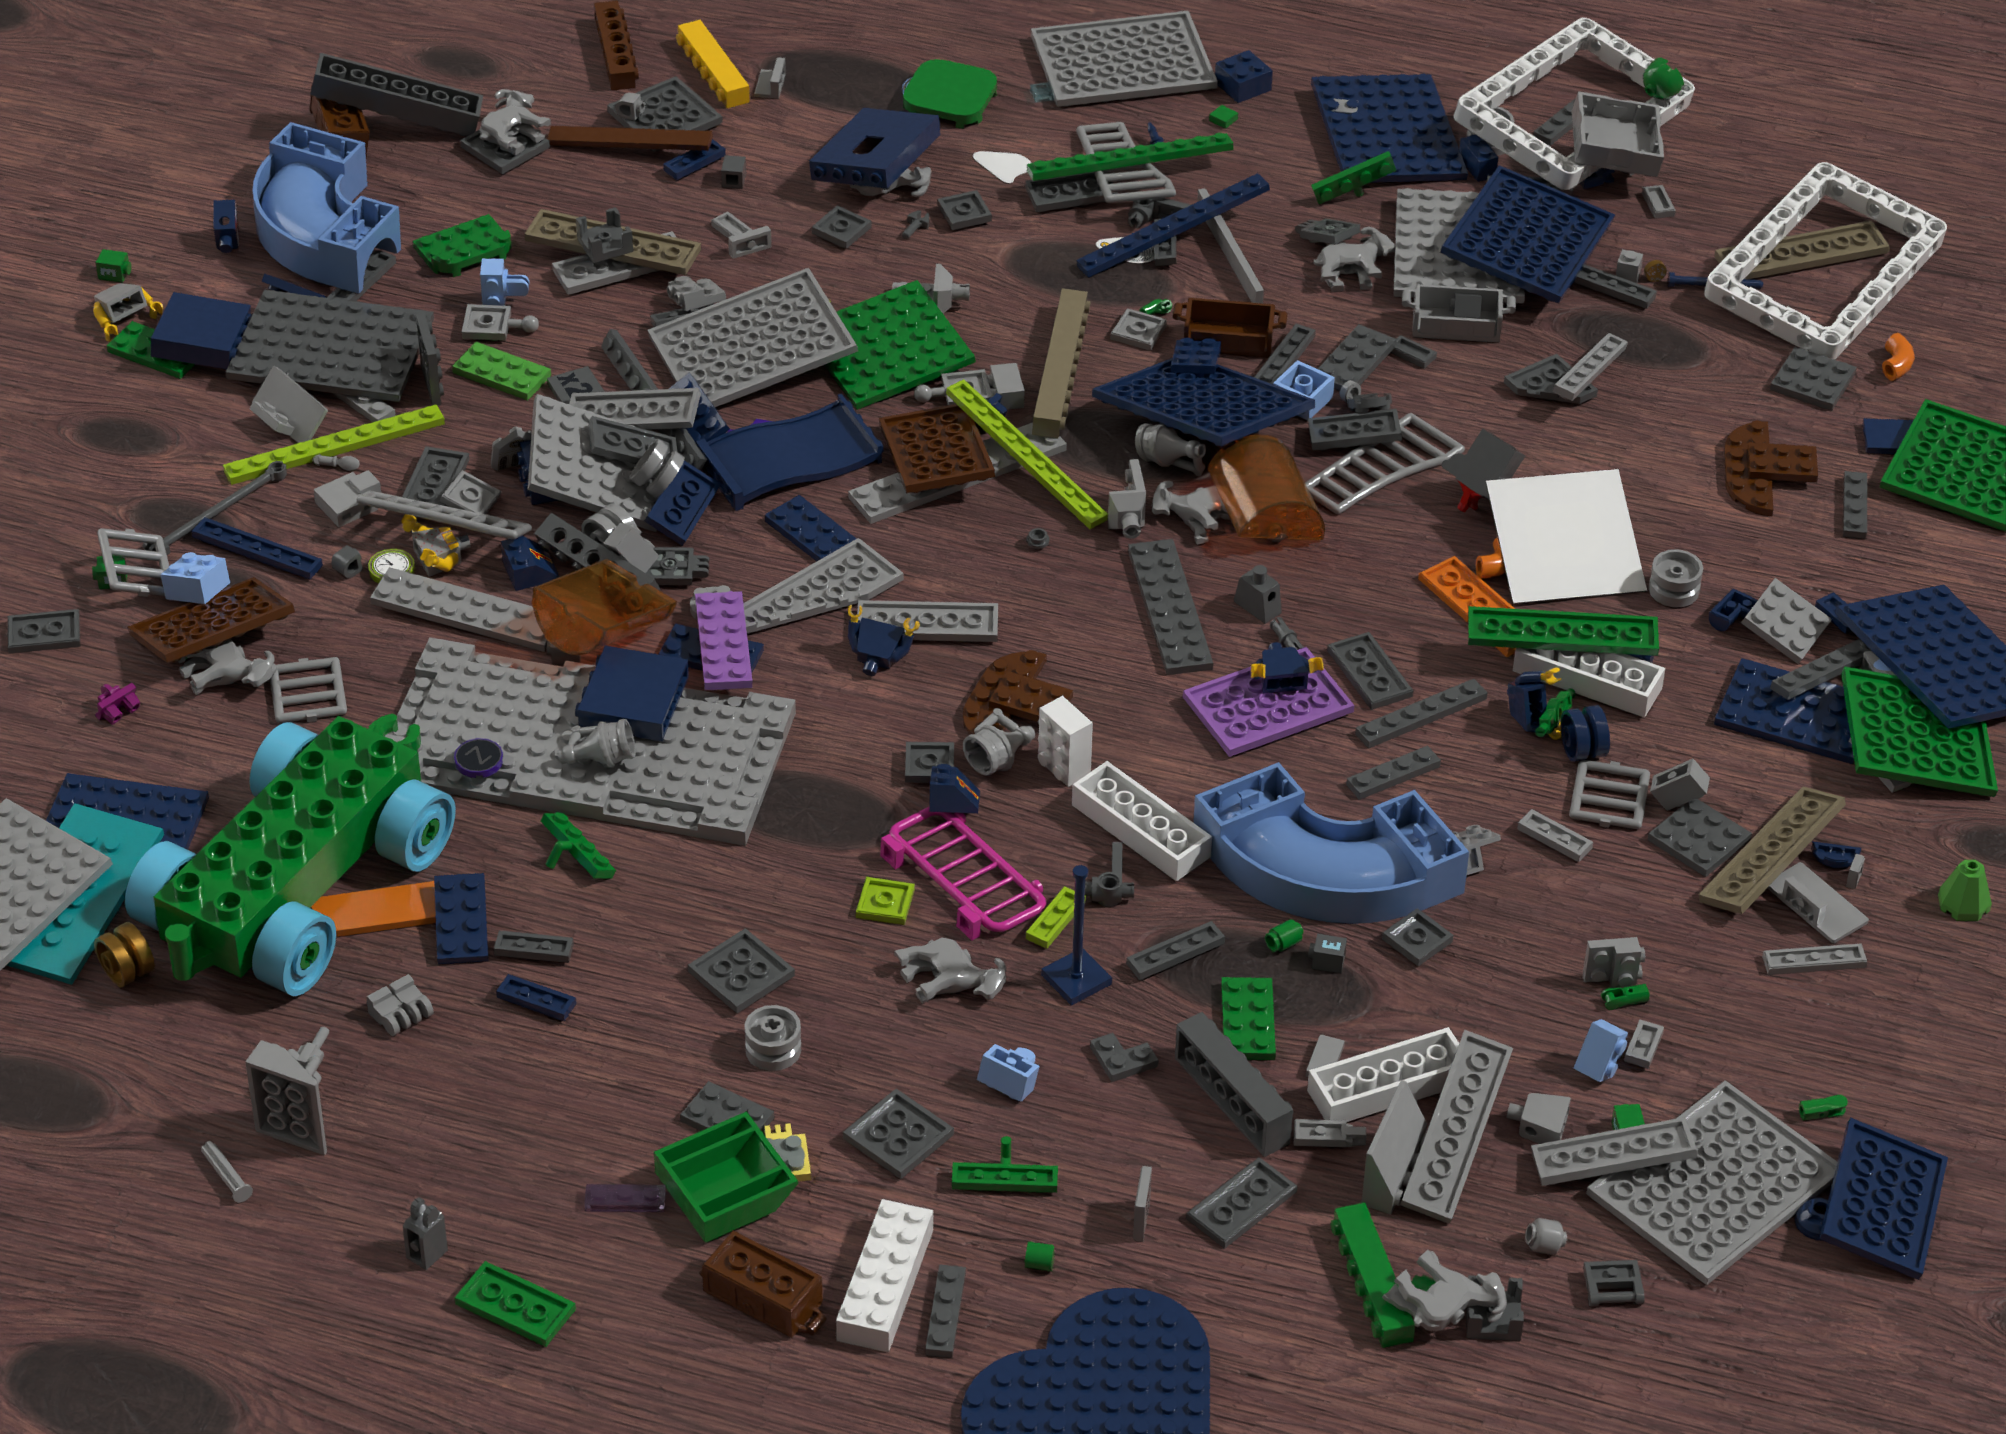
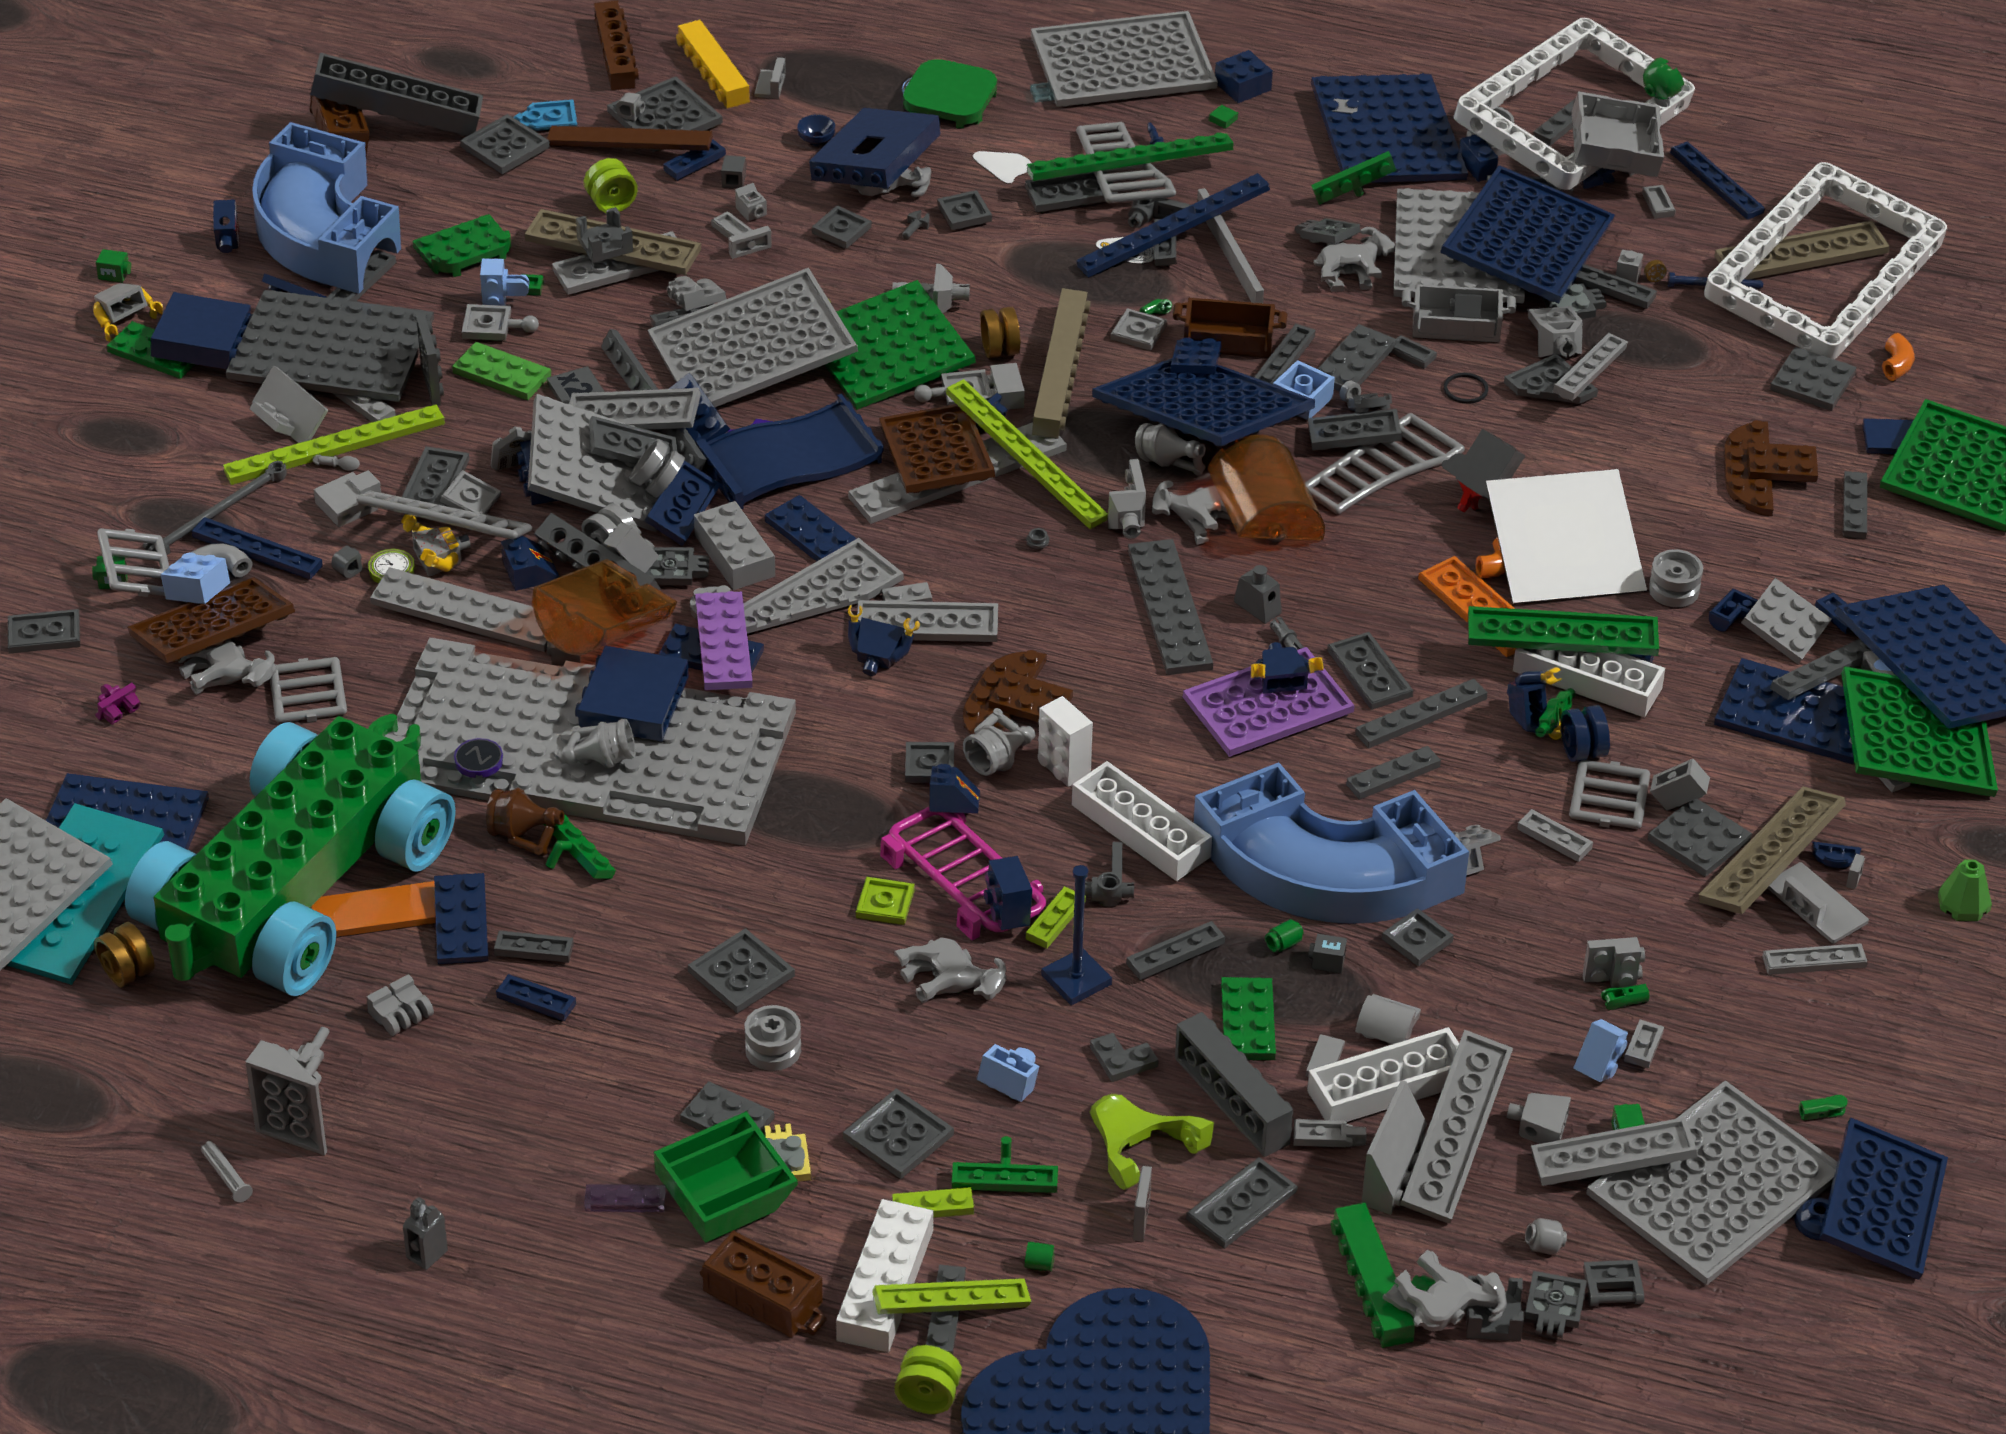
green plate [455,1261,576,1347] -> none
light grey animal [479,89,551,155] -> none
none -> light grey cylinder [189,544,252,577]
none -> reddish brown piece [486,787,565,856]
none -> dark azure tile [513,100,577,131]
none -> green tile [522,274,544,296]
none -> lime wheel [583,158,638,213]
none -> light grey brick [694,501,775,590]
none -> light grey window [735,182,767,221]
none -> dark blue piece [797,115,835,146]
none -> lime plate [872,1279,1031,1314]
none -> light grey plate [882,582,932,602]
none -> lime plate [892,1187,974,1218]
none -> lime wheel [895,1345,962,1414]
none -> pearl gold wheel [980,307,1021,358]
none -> dark blue brick [984,856,1032,930]
none -> lime animal [1090,1094,1214,1190]
none -> light grey brick [1355,994,1421,1045]
none -> black piece [1444,373,1488,404]
none -> dark grey piece [1525,1271,1587,1338]
none -> light grey plate [1528,306,1582,357]
none -> piece [1542,284,1607,319]
none -> dark blue tile [1670,141,1765,220]

